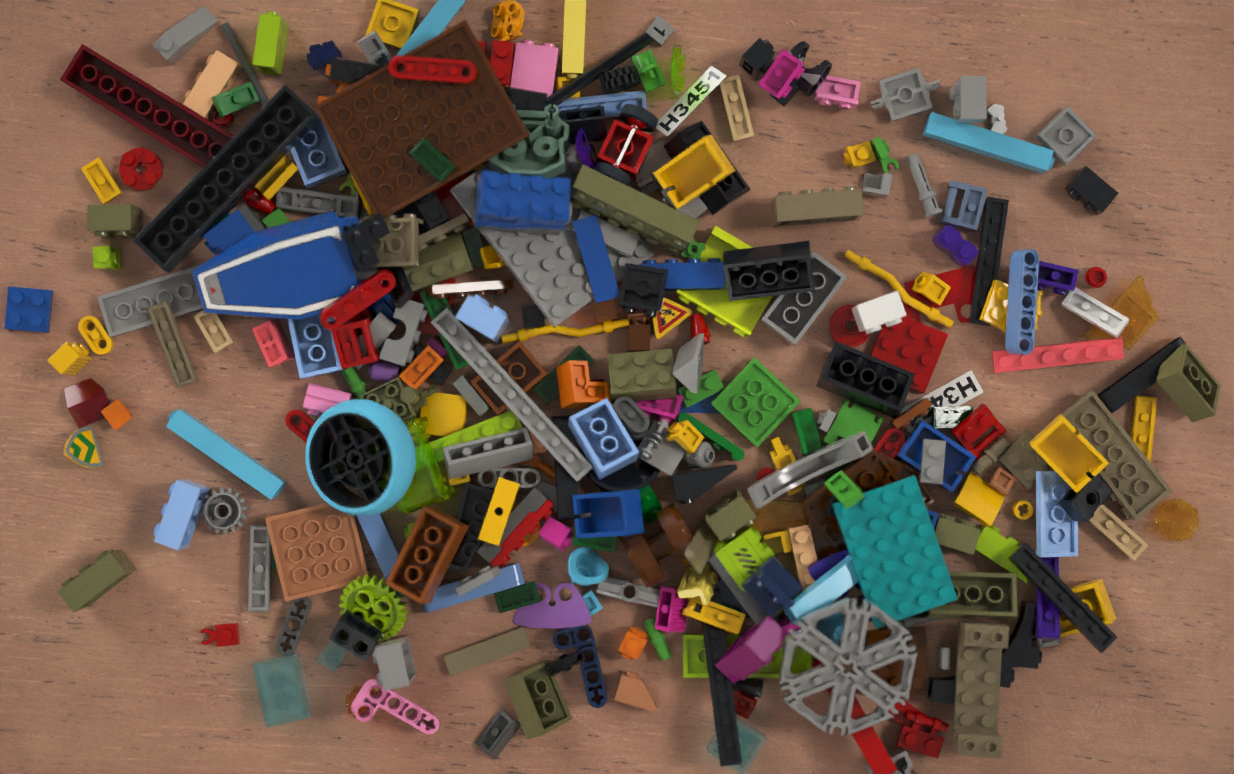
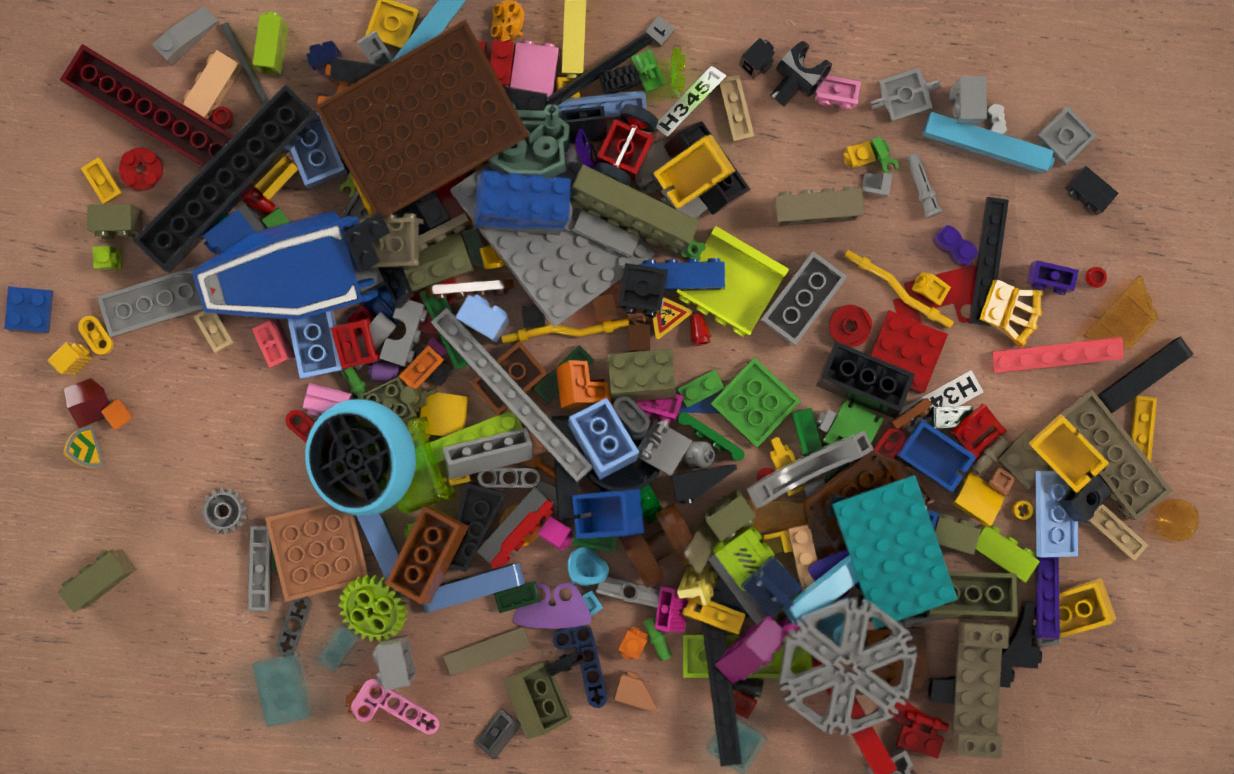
dark tan tile [147,300,199,388] -> none
light blue brick [153,479,210,550] -> none
medium azure brick [166,409,287,500] -> none
red plate [200,623,240,647] -> none
green plate [212,81,260,117] -> none
light grey plate [276,186,361,218] -> none
red plate [320,269,396,330] -> none
black brick [329,610,383,661] -> none
red plate [388,56,477,84] -> none
dark green plate [409,137,457,183] -> none
light grey slope [453,375,491,416] -> none
light grey plate [455,566,501,596] -> none
yellow tile [478,477,520,546] -> none
blue sticker [573,215,620,303] -> none
yellow bracket [665,420,704,454] -> none
light grey slope [672,333,704,394] -> none
black slope [723,241,815,301] -> none
dark pink bracket [758,49,805,99] -> none
bright green plate [824,470,864,510] -> none
white brick [851,291,907,335] -> none
light grey plate [920,439,946,484] -> none
light grey tile [937,645,950,669] -> none
sand blue plate [939,180,988,231] -> none
medium blue beam [1005,249,1039,355] -> none
black plate [1008,543,1117,653] -> none
white plate [1062,287,1129,339] -> none
olive slope [1157,343,1221,422] -> none

